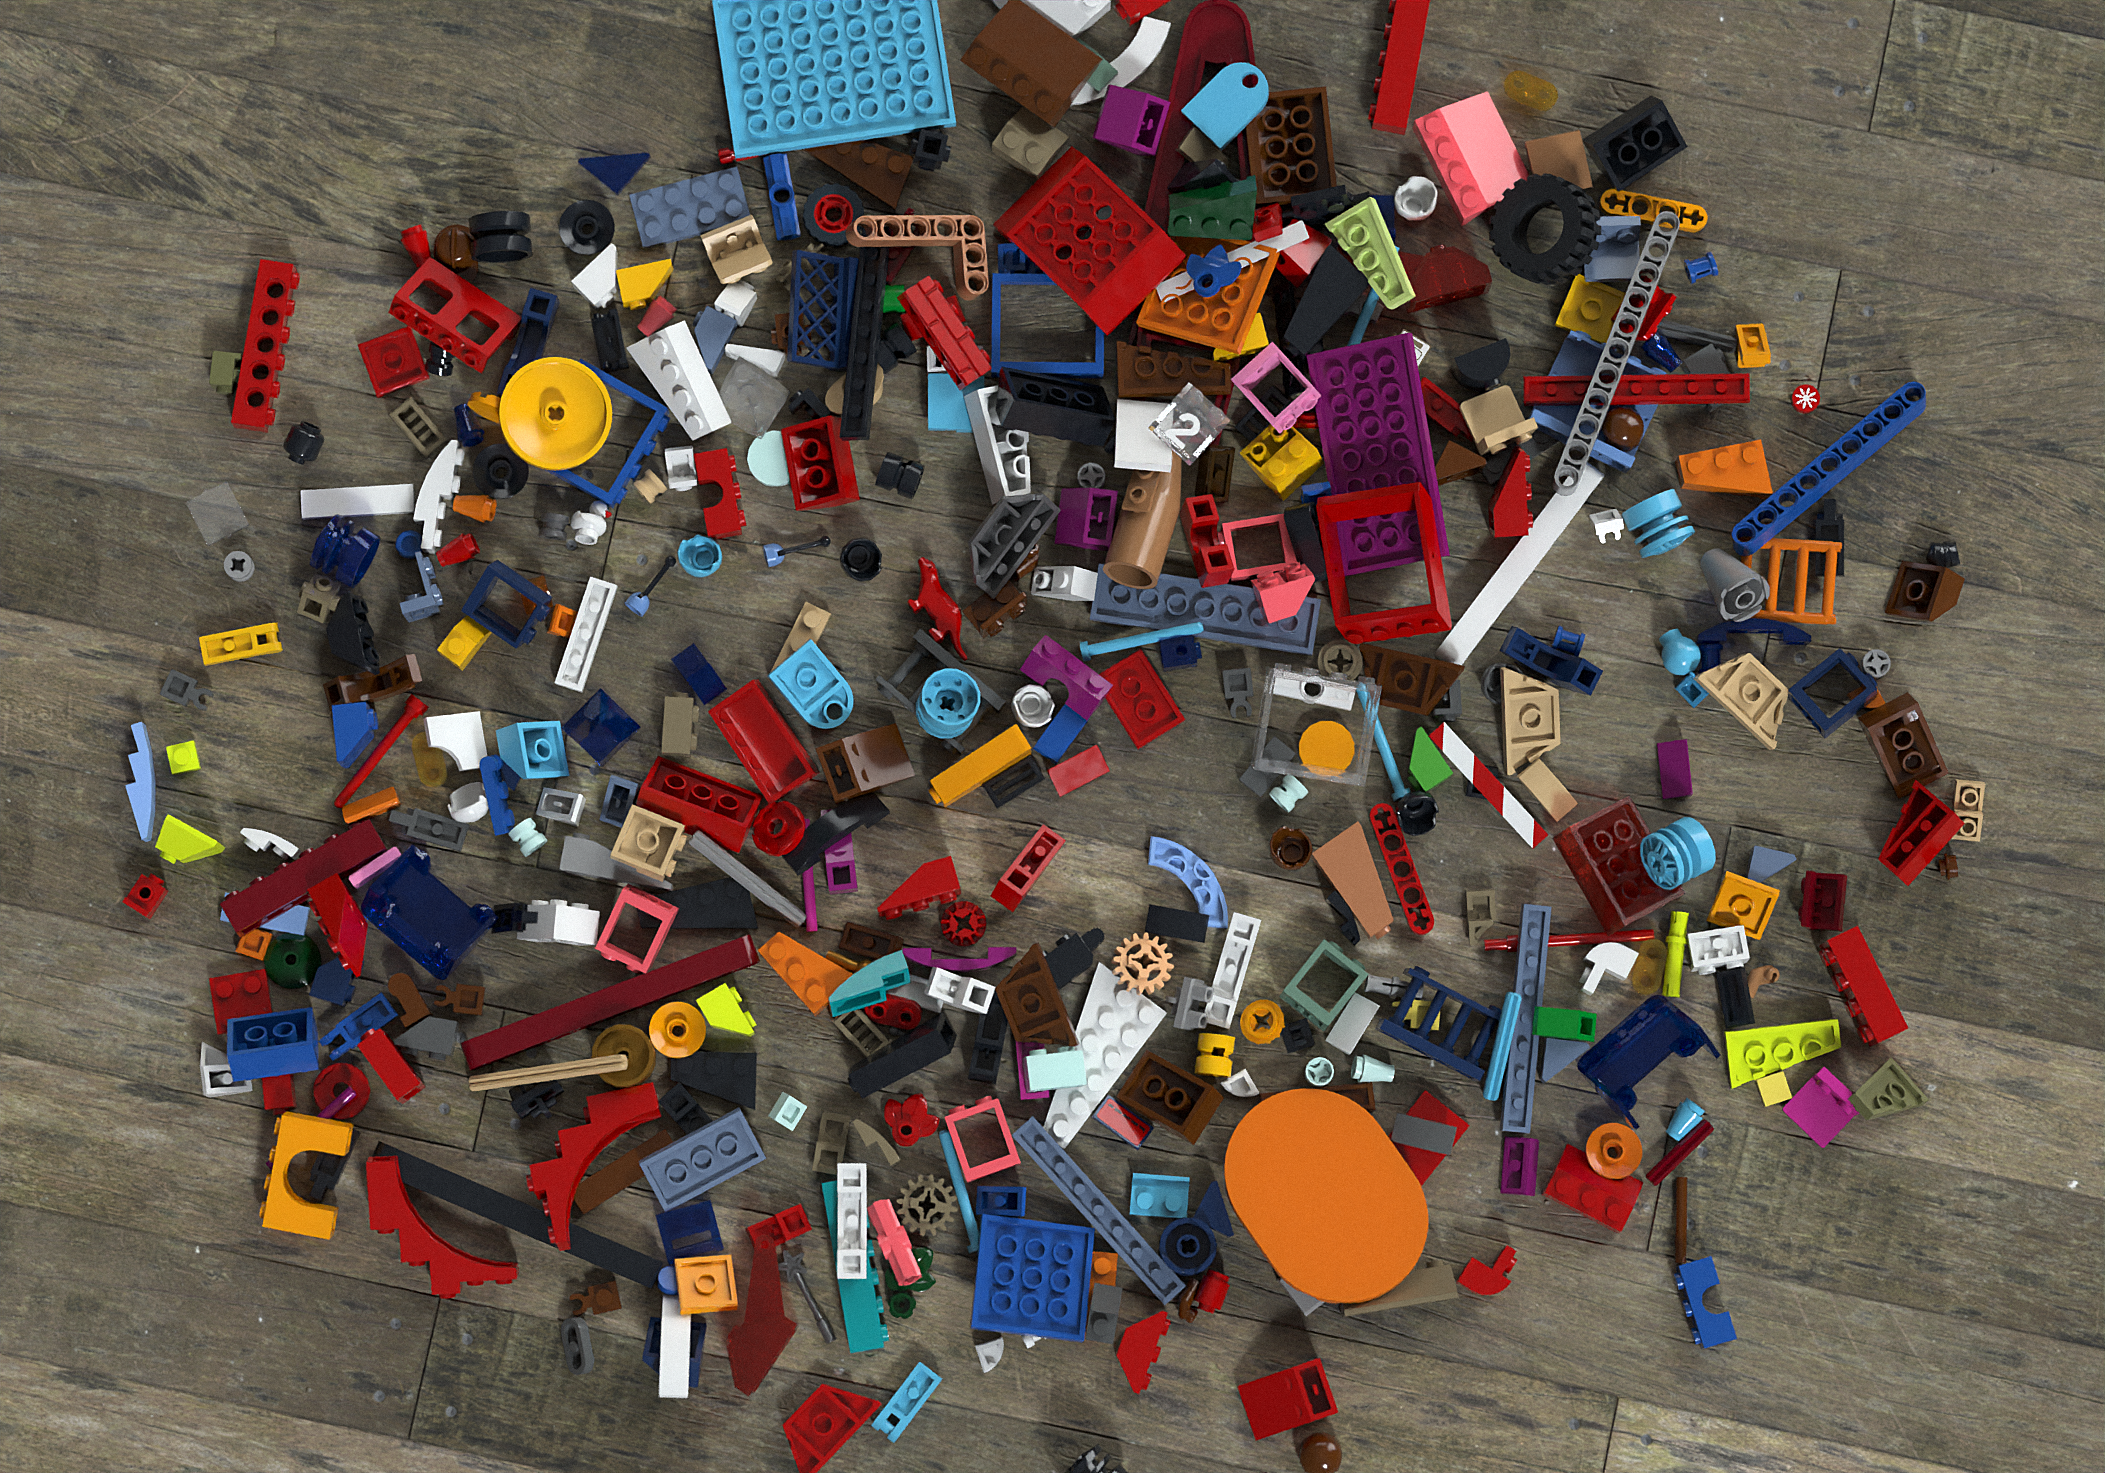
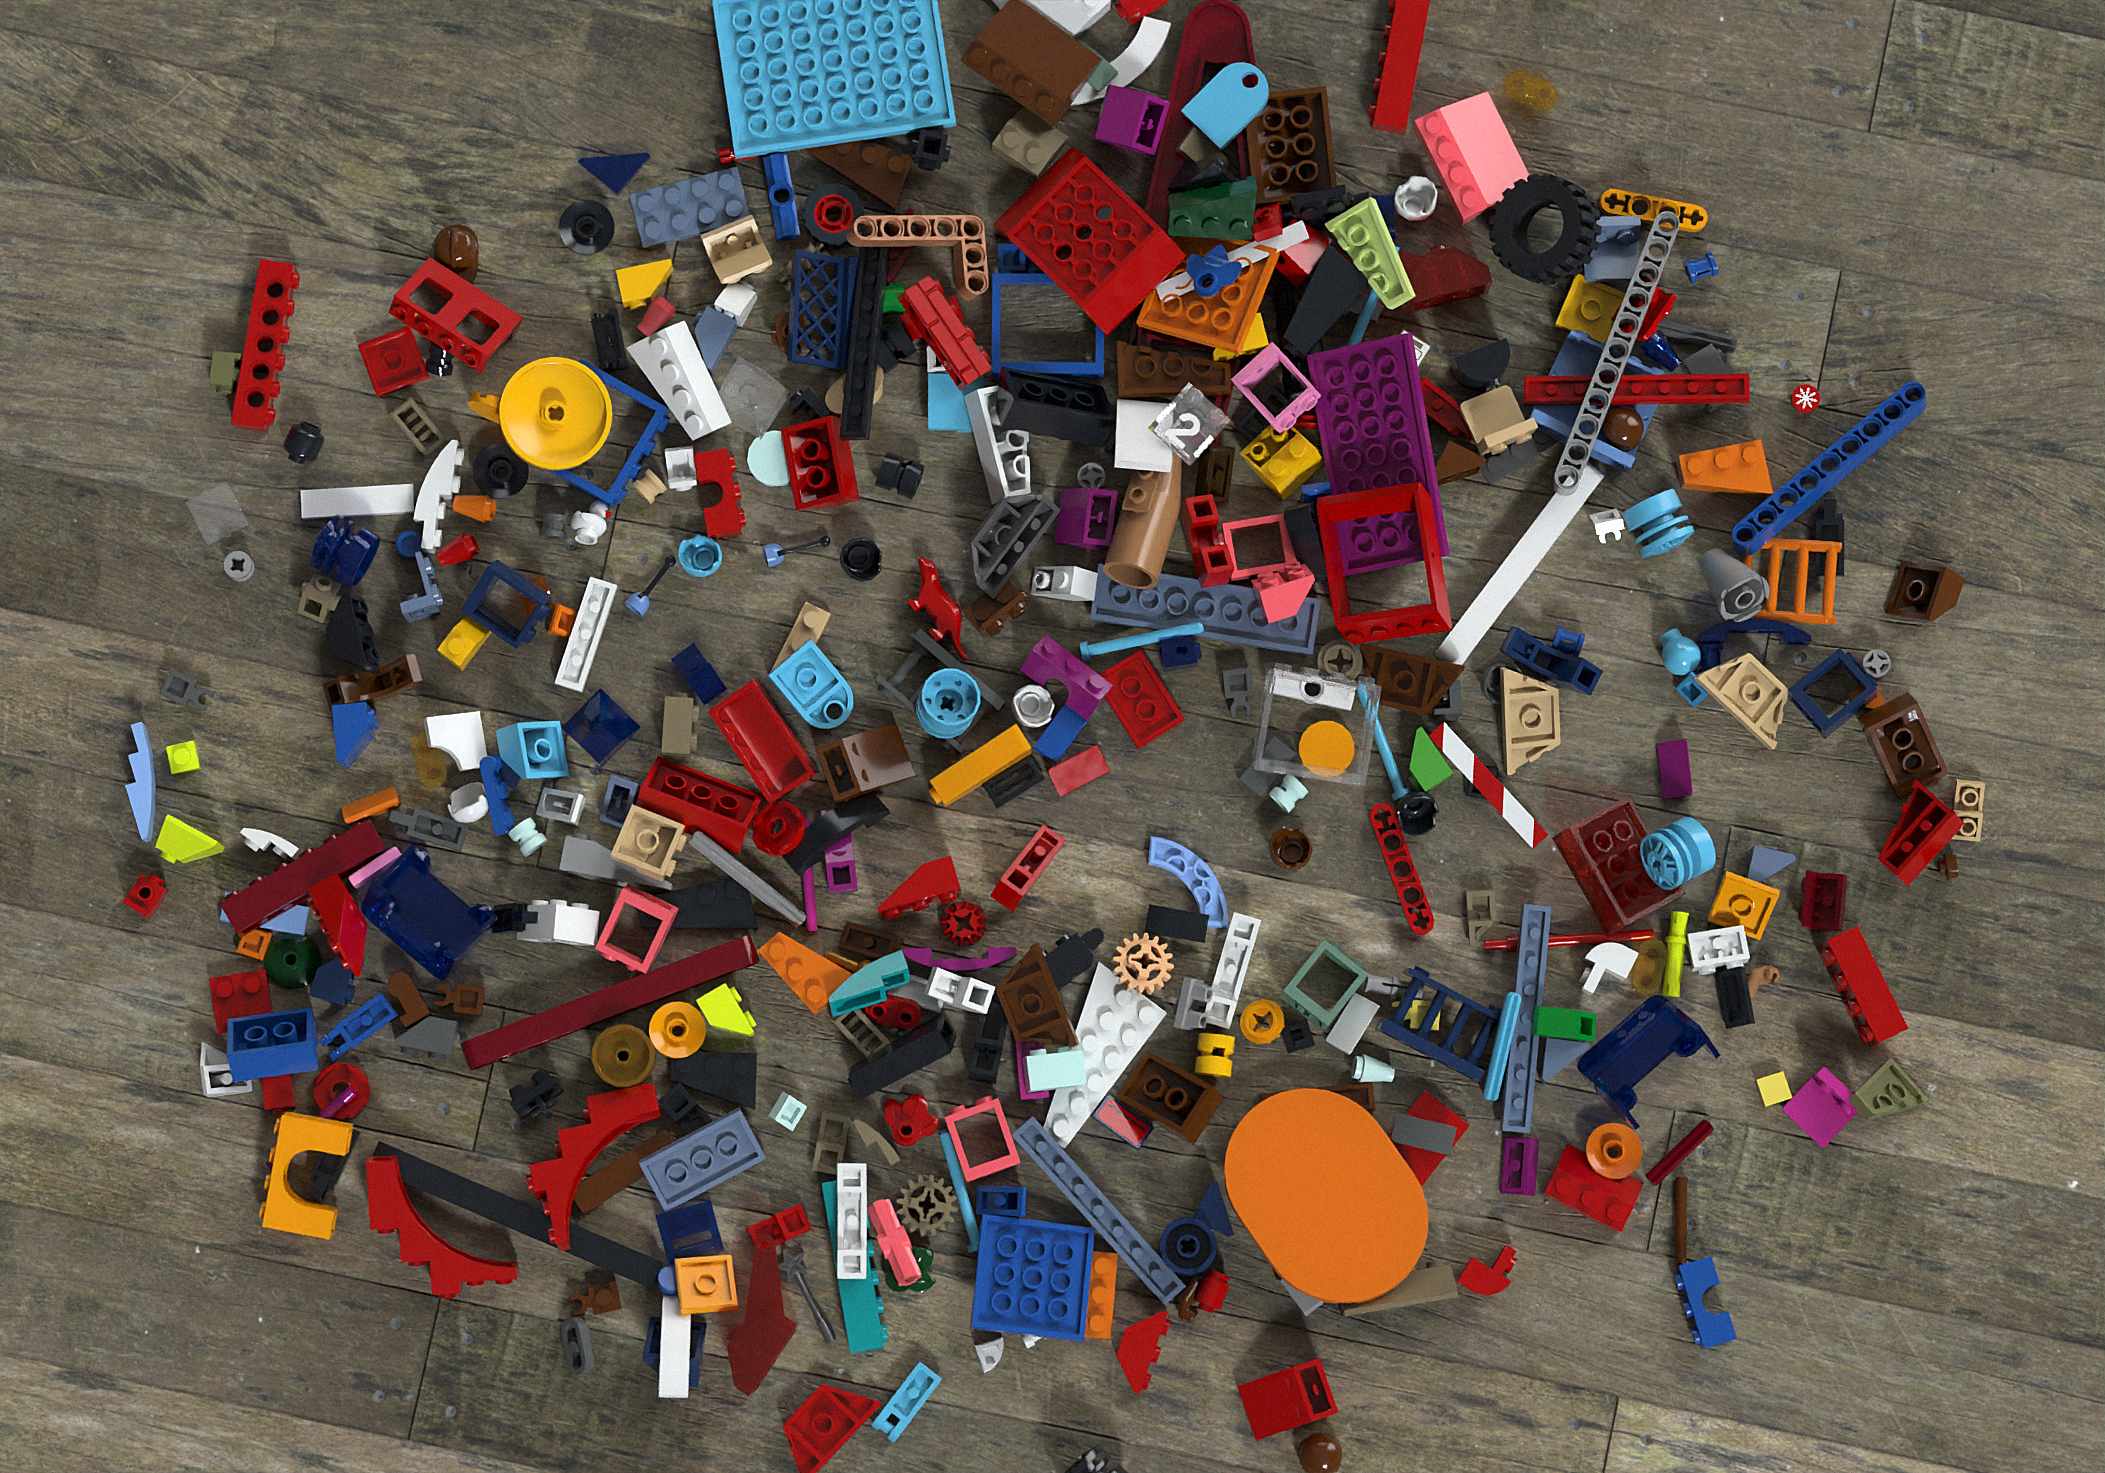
yellow plate [199,623,283,666] -> none
red piece [334,694,429,808] -> none
red window [357,1028,426,1104] -> none
red cone [400,225,431,268] -> none
clear blue cone [454,403,485,447] -> none
tan axle [468,1054,628,1091] -> none
black wheel [469,211,533,263] -> none
dark blue arch [497,288,560,398] -> none
white slope [571,243,618,311] -> none
white slope [725,344,785,377] -> none
dark green plate [888,1291,916,1319] -> none
reddish brown arm [1011,543,1039,581] -> none
dark grey slope [1085,1283,1123,1344] -> none
medium azure plate [1129,1173,1190,1219] -> none
white tile [1220,1069,1259,1098] -> none
light aqua wheel [1304,1057,1334,1087] -> none
nougat slope [1311,822,1394,939] -> none
black slope [1325,890,1360,946] -> none
red slope [1488,446,1533,538] -> none
tan slope [1517,758,1578,822] -> none
medium nougat slope [1525,130,1592,189] -> none
black slope [1582,95,1688,192] -> none
medium azure cone [1665,1098,1705,1141] -> none
neon yellow wing [1724,1018,1841,1089] -> none
light orange slope [1735,324,1771,368] -> none
black arm [1926,541,1960,568] -> none

